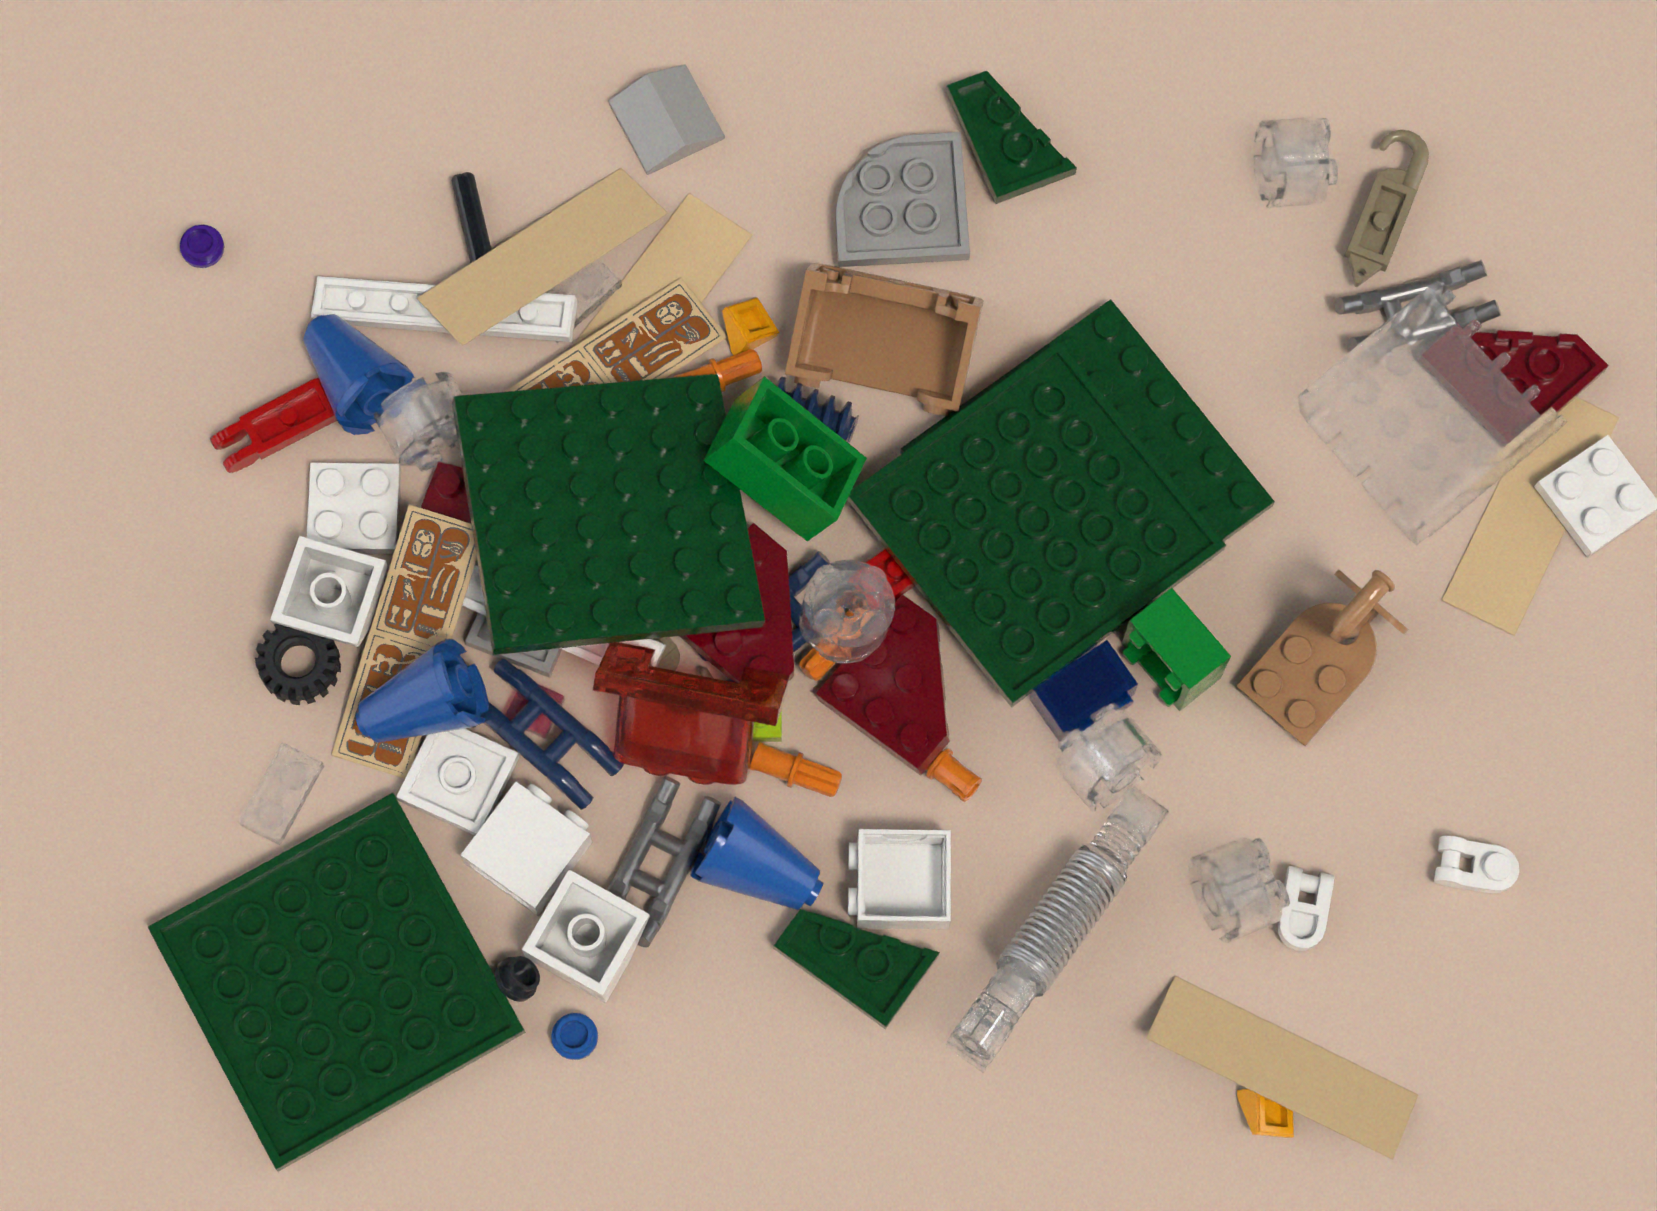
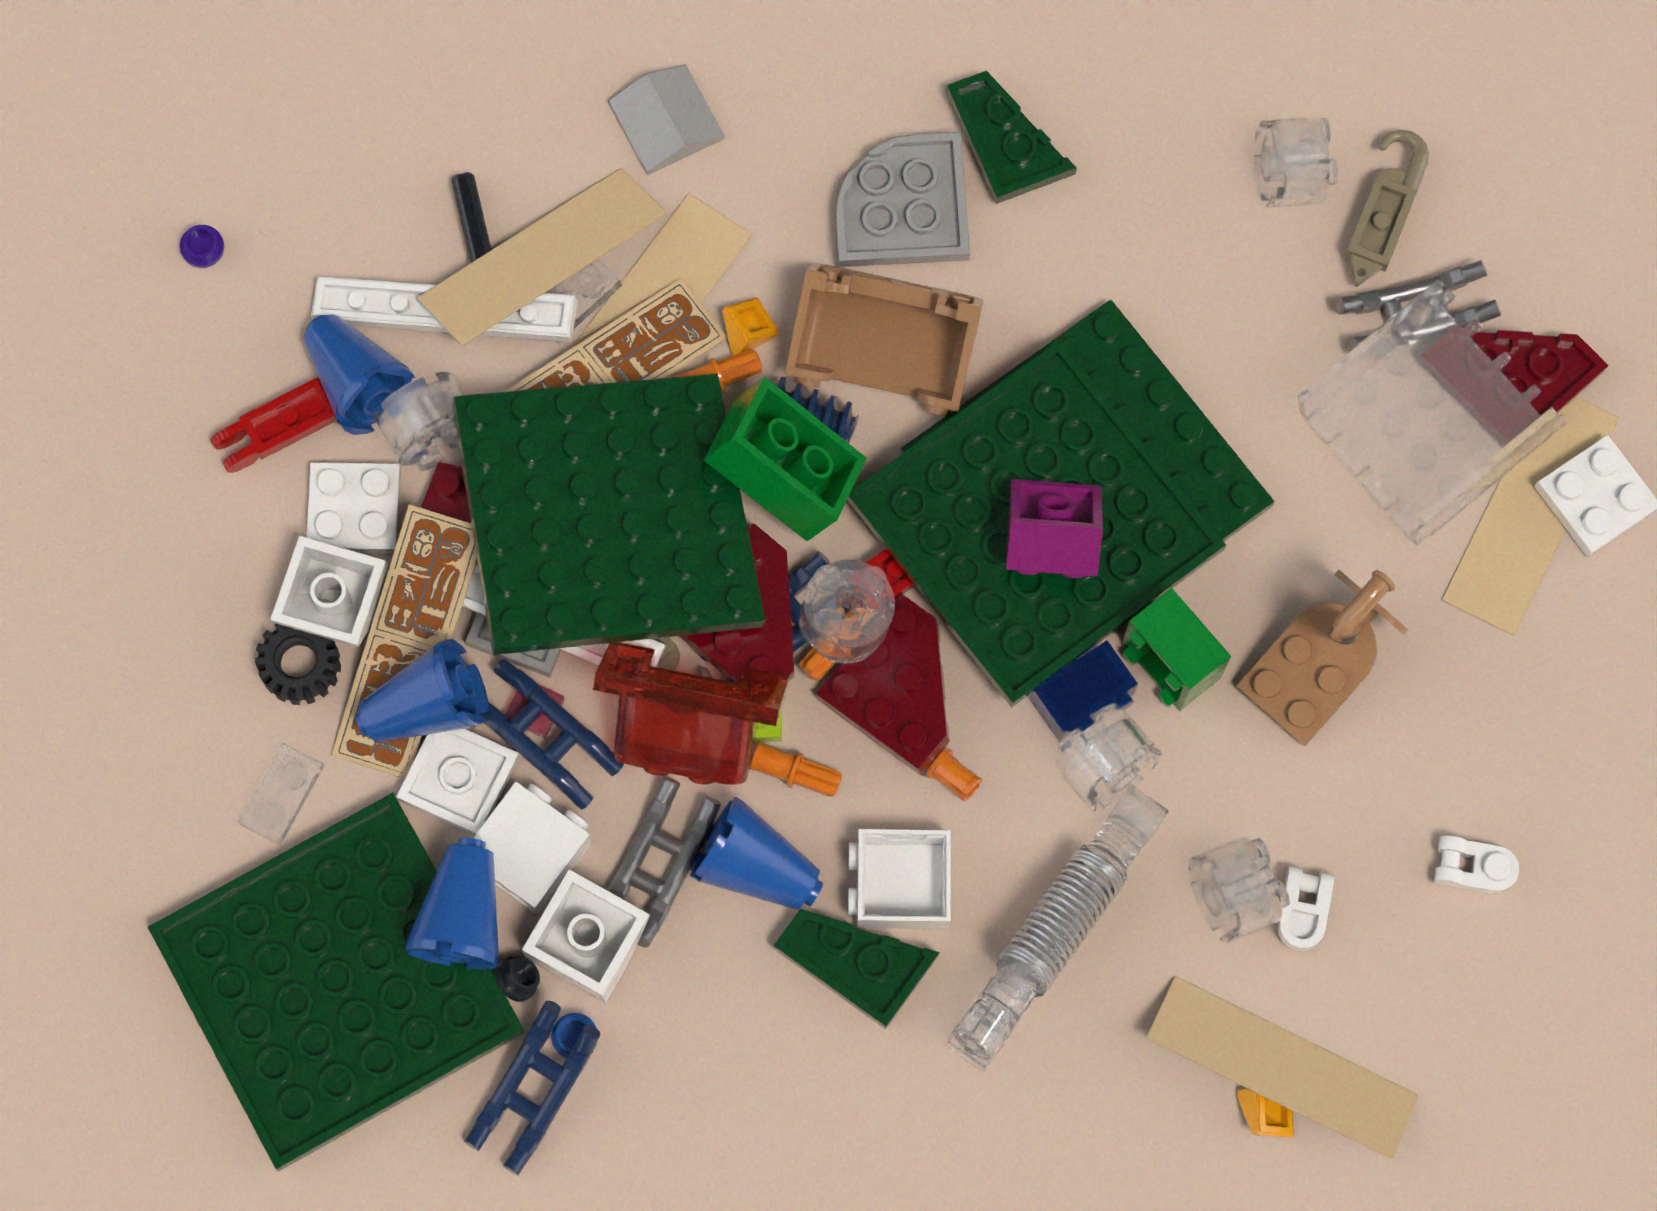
none -> blue cone [405,837,499,970]
none -> dark blue piece [464,1001,601,1176]
none -> magenta slope [1006,479,1103,578]

